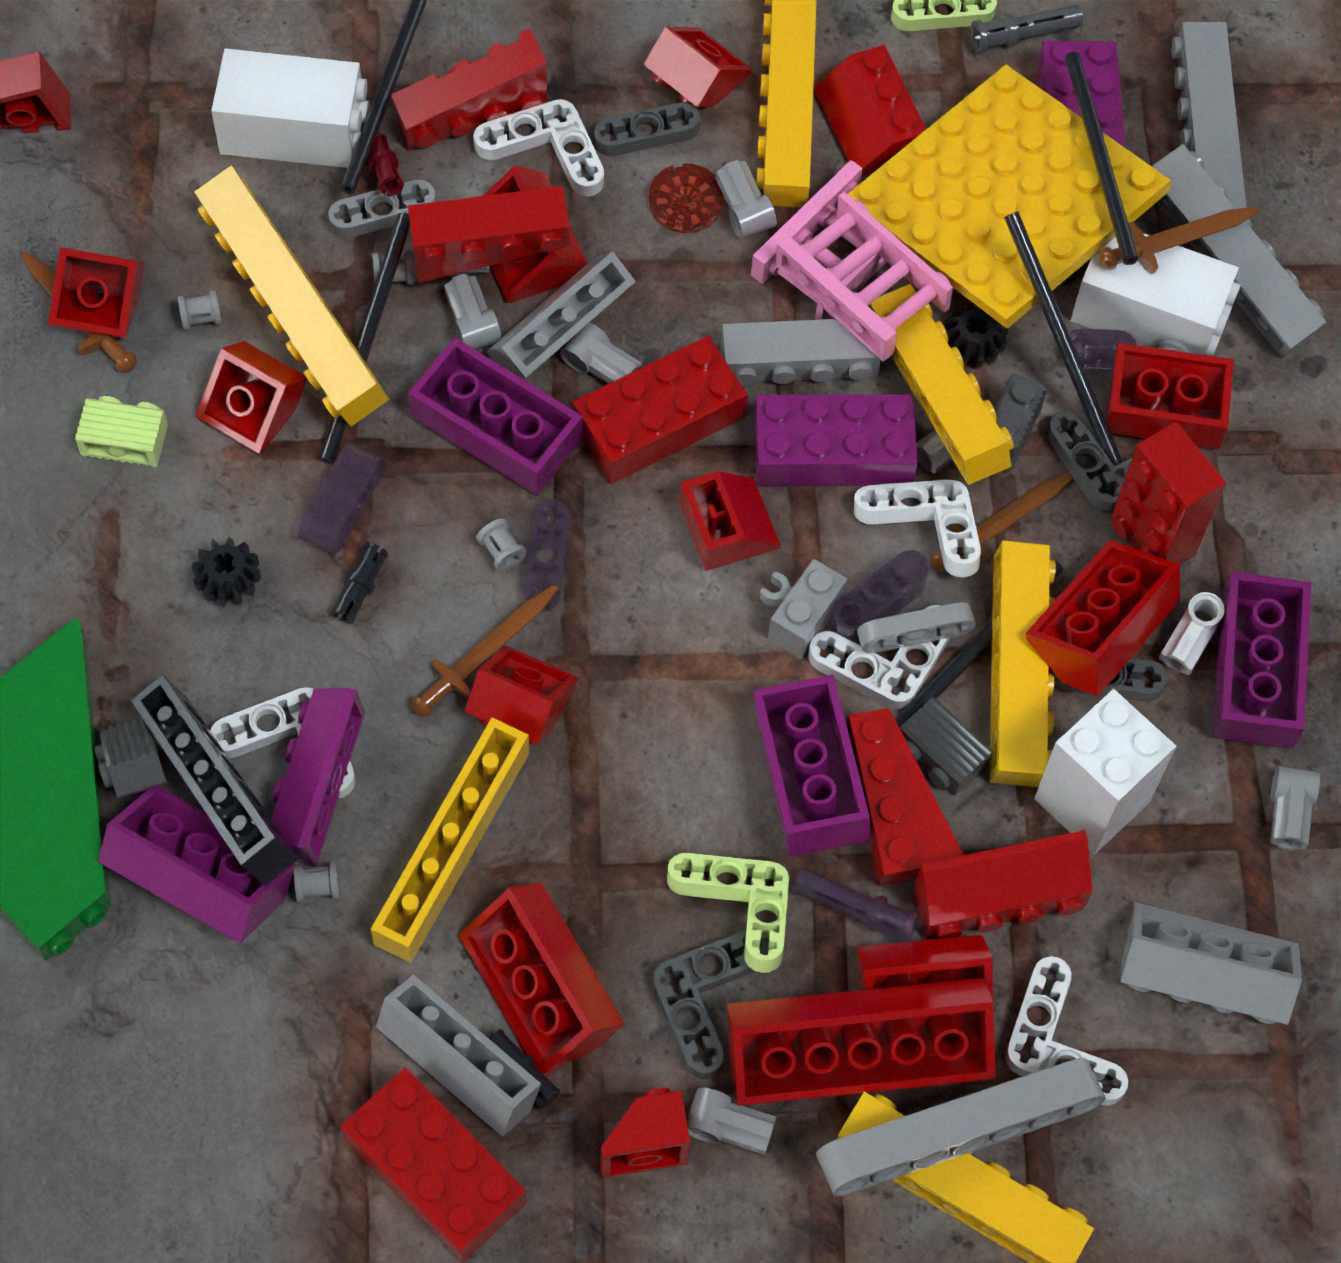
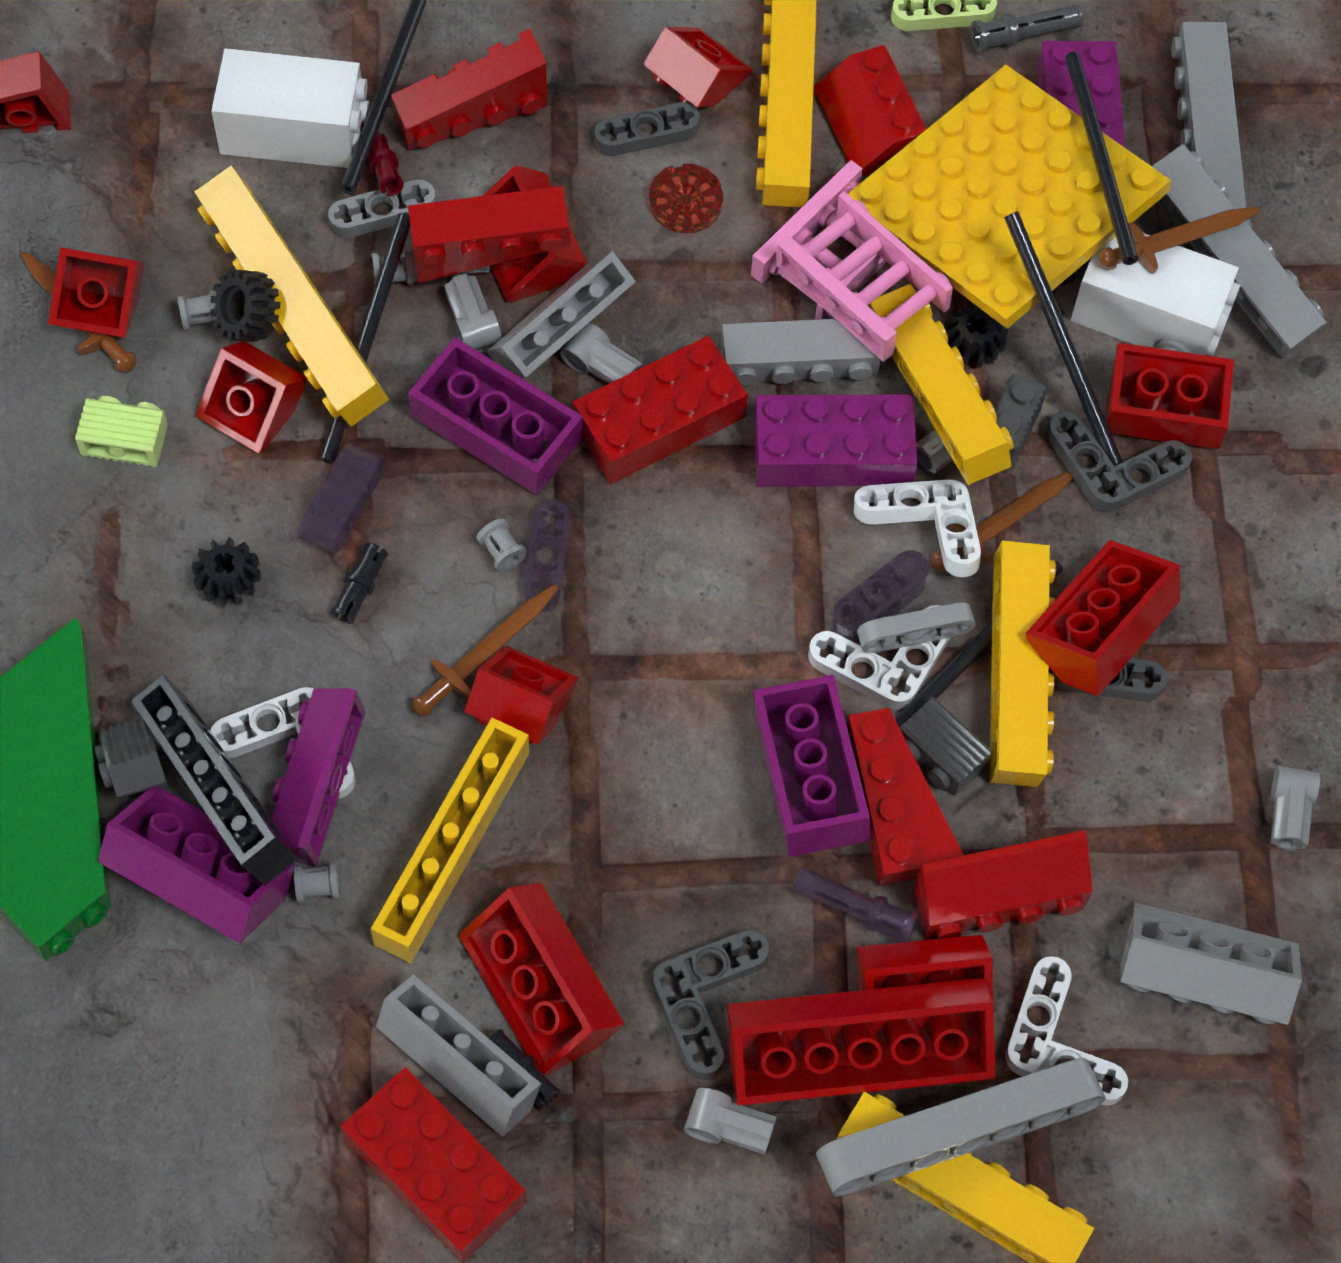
white beam [473,99,604,197] -> none
red slope [600,1087,690,1178] -> none
yellowish green beam [667,853,789,973] -> none
red slope [679,471,781,571] -> none
light grey piece [715,160,777,239] -> none
light grey brick [760,559,848,660] -> none
white brick [1034,689,1177,855] -> none
clear purple beam [1069,329,1137,370] -> none
red brick [1110,421,1226,565] -> none
white piece [1159,592,1225,675] -> none
magenta brick [1212,571,1312,749] -> none
none -> black tyre [210,270,280,342]

